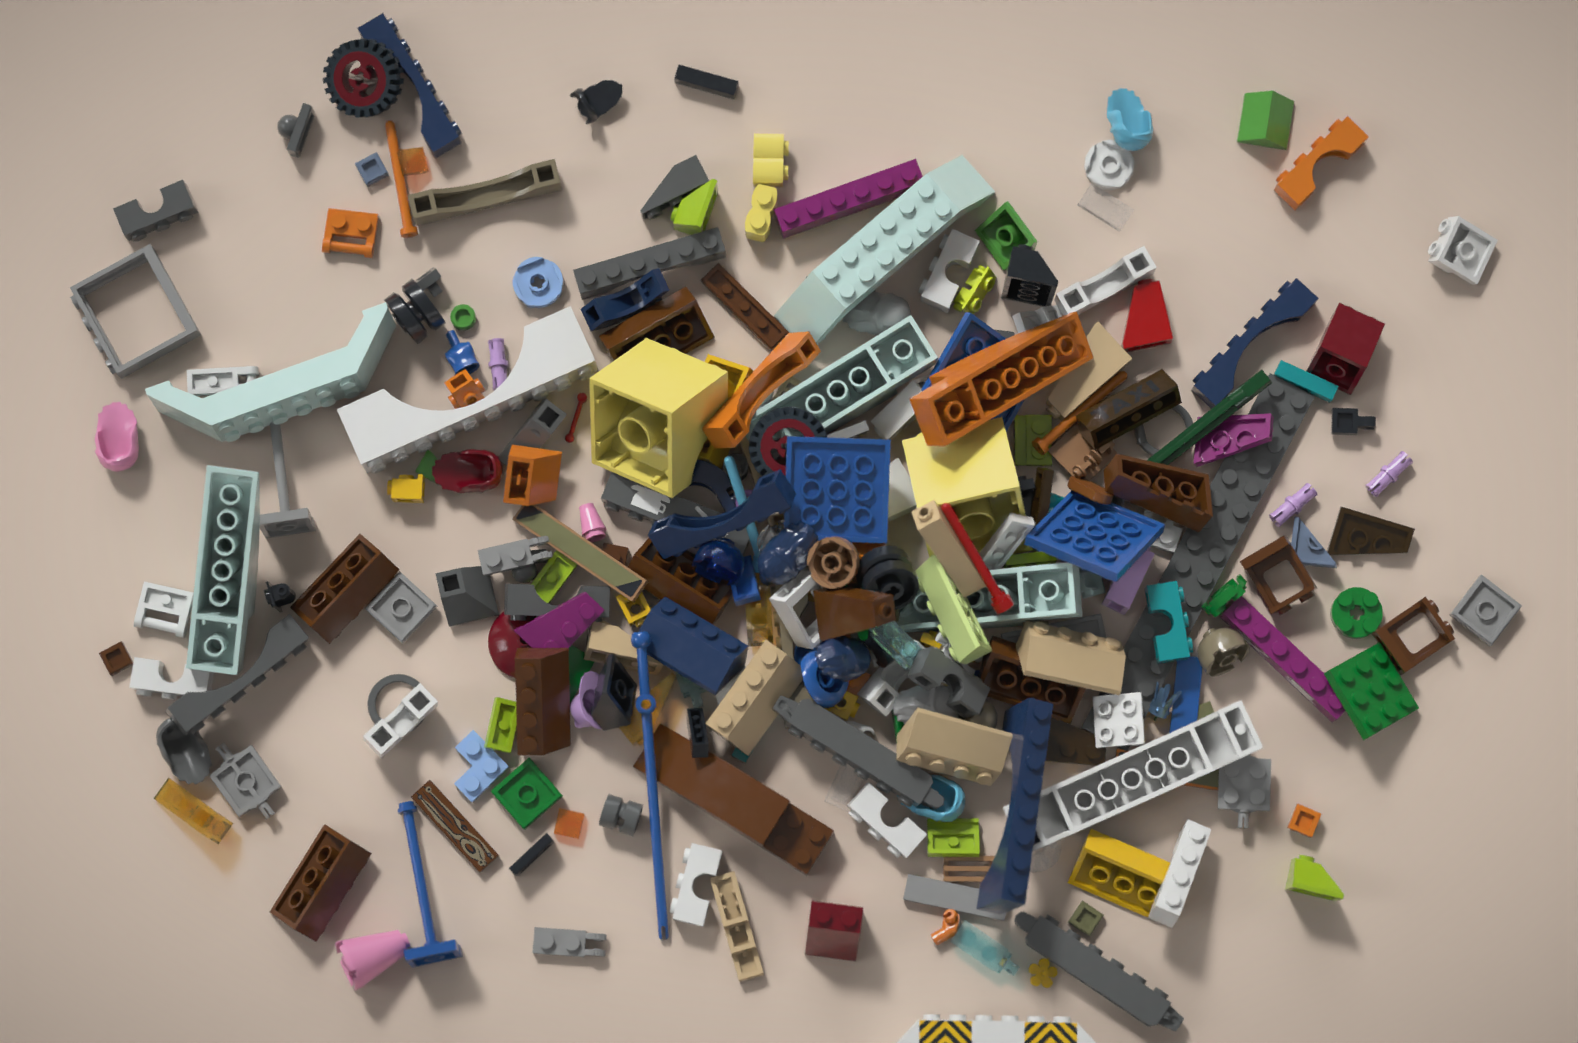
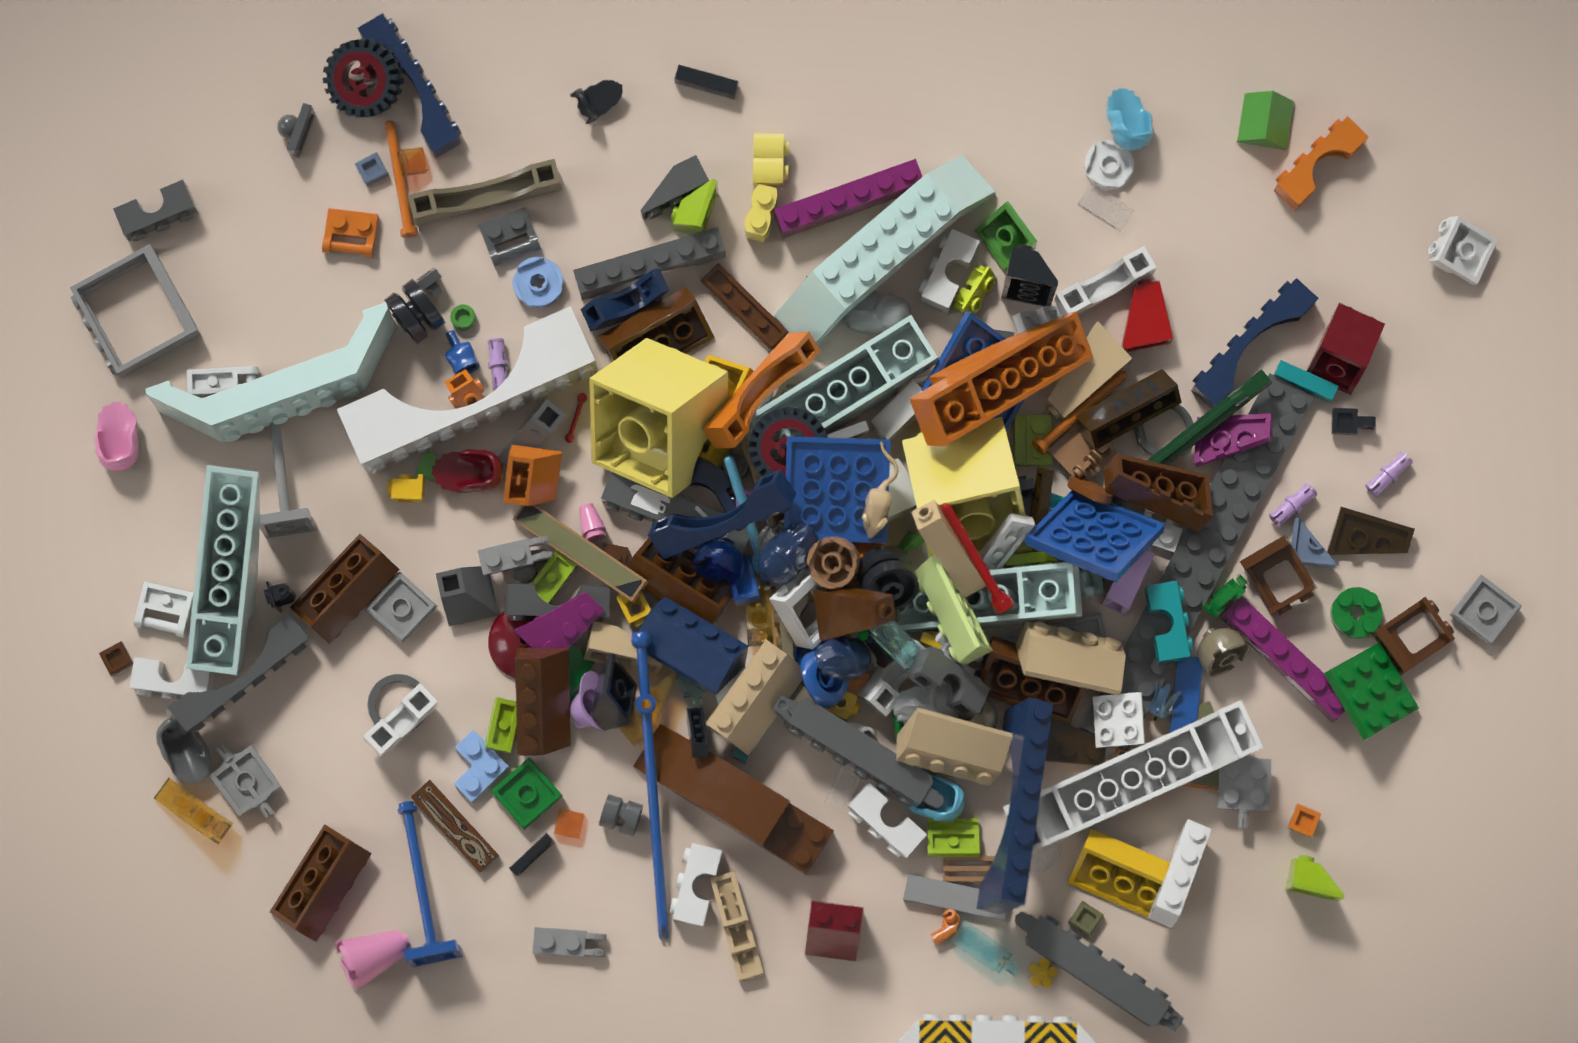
none -> dark grey plate [478,207,541,266]
none -> tan animal [862,442,898,539]
none -> bright green tile [896,531,925,555]

